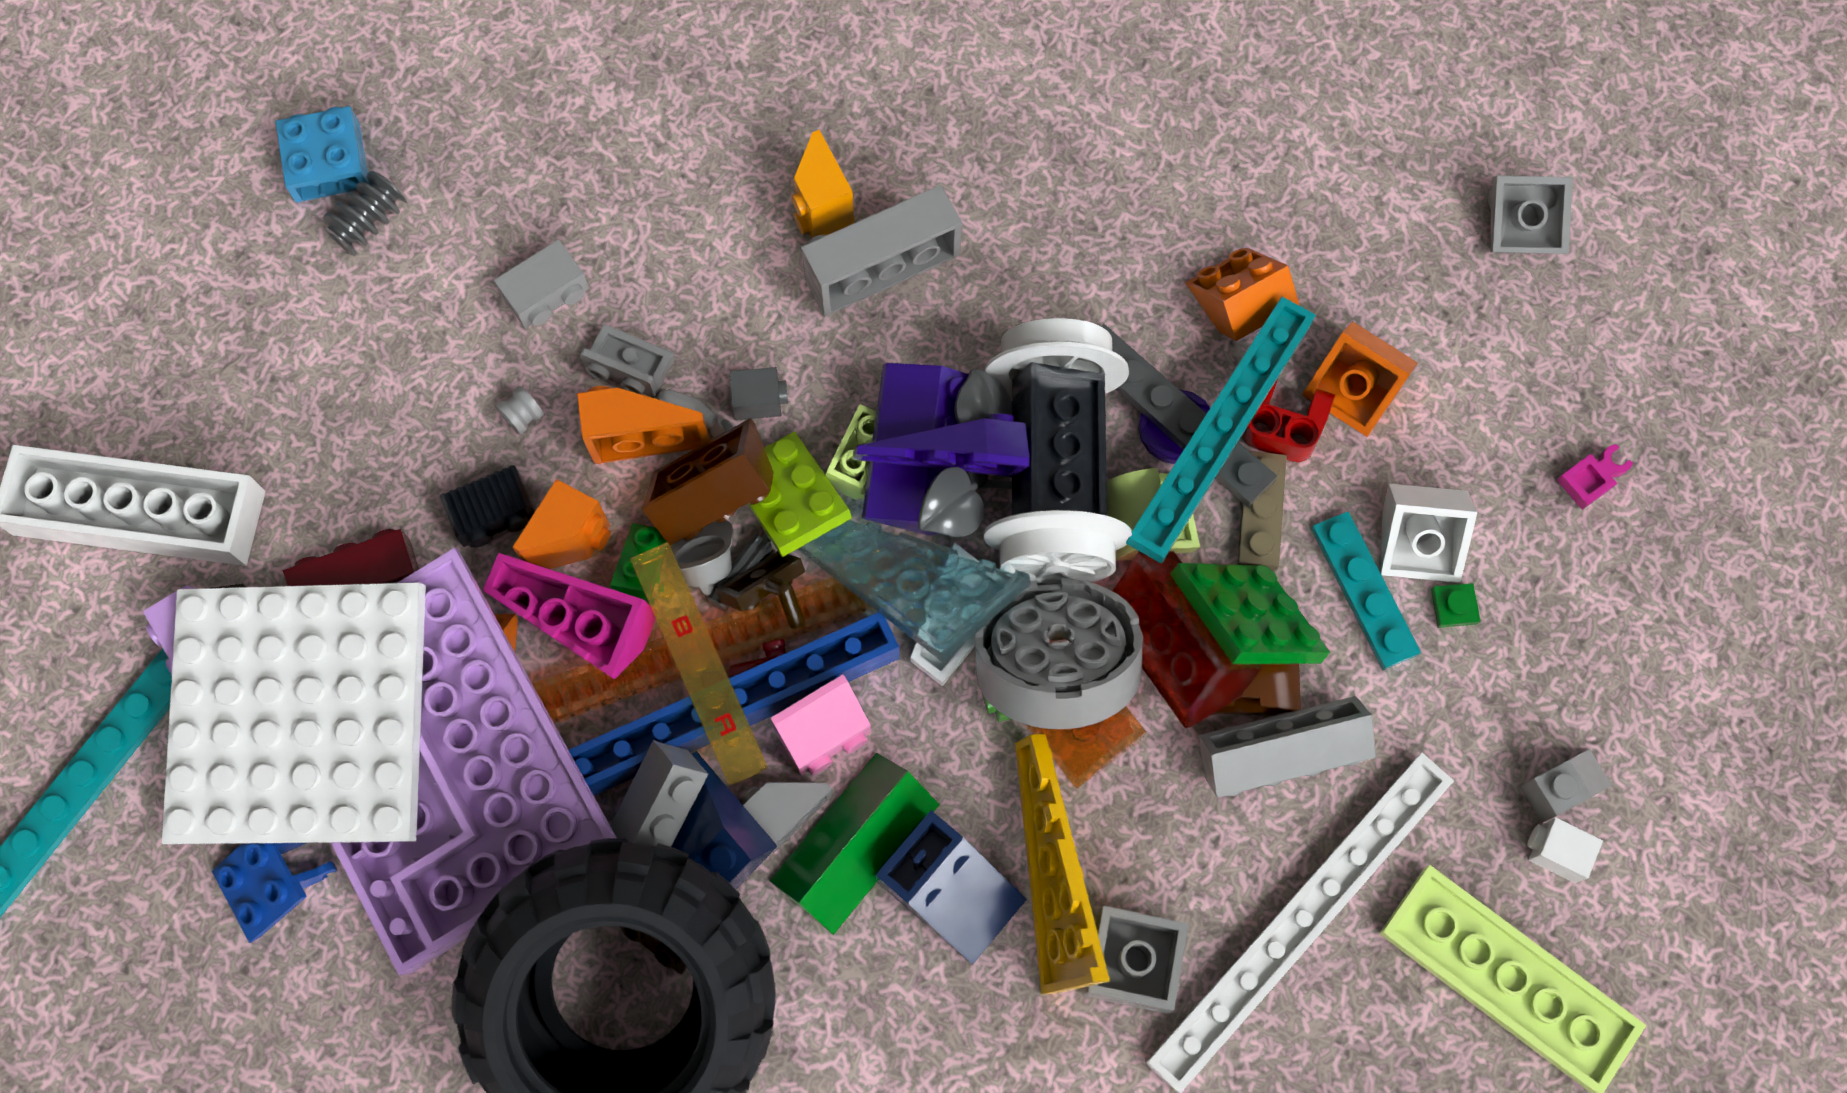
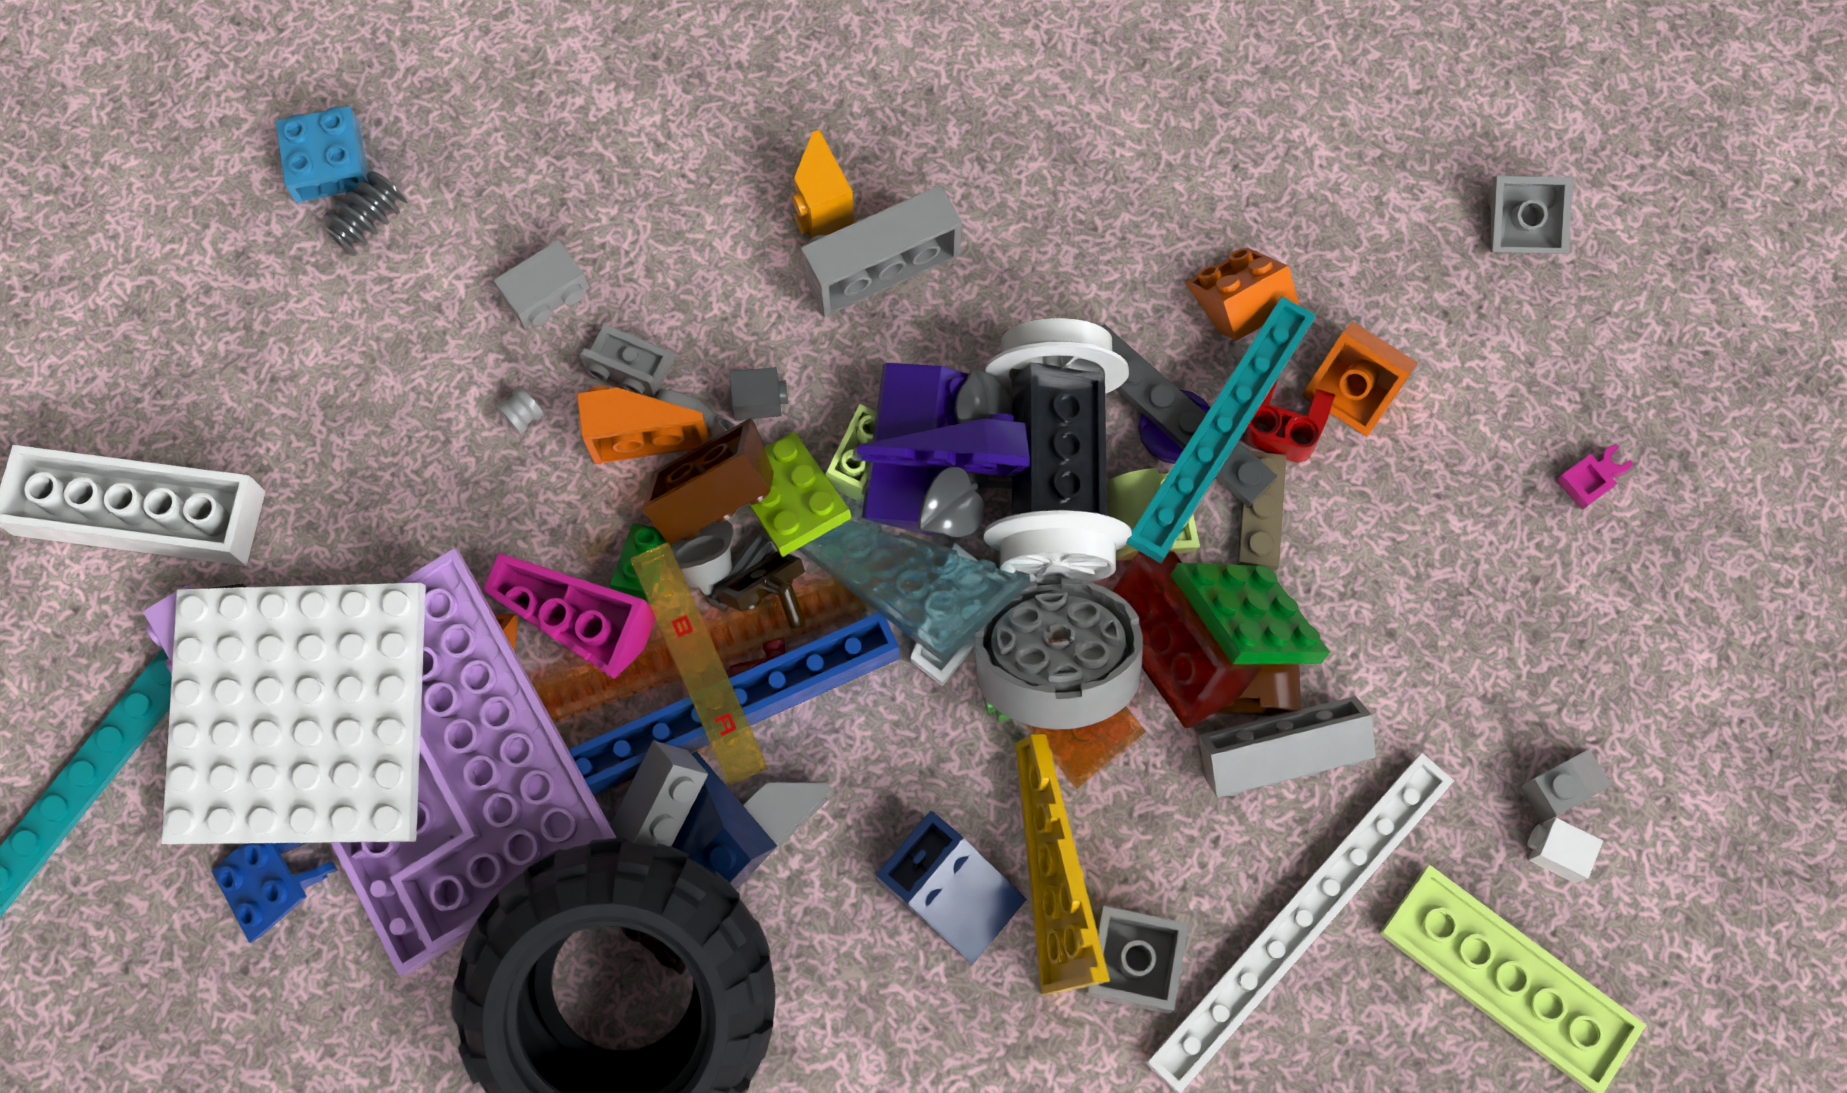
dark red brick [283,529,419,586] -> none
black brick [440,465,536,548] -> none
orange slope [512,479,611,569] -> none
green slope [769,753,940,935] -> none
bright pink slope [771,674,871,776] -> none
teal plate [1311,511,1422,670] -> none
white slope [1381,483,1477,583] -> none
green plate [1431,583,1481,628] -> none

